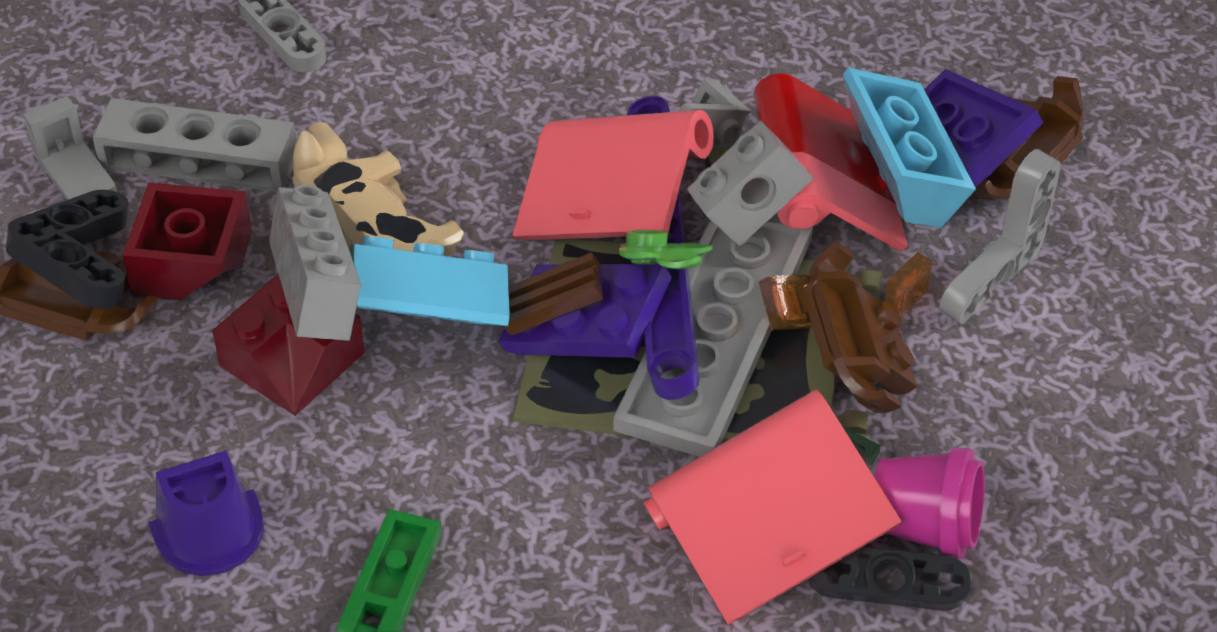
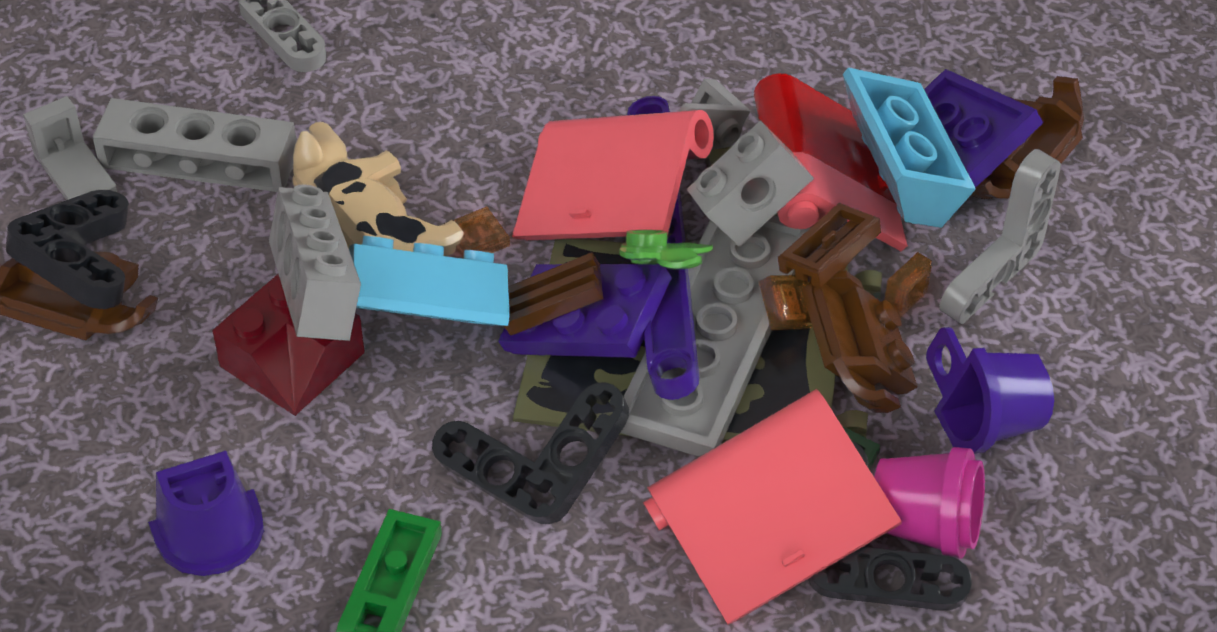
dark red slope [122,182,252,300] -> none
none -> black beam [432,382,629,524]
none -> clear orange tile [444,206,510,258]
none -> reddish brown tile [778,203,881,288]
none -> dark purple container [926,327,1054,454]

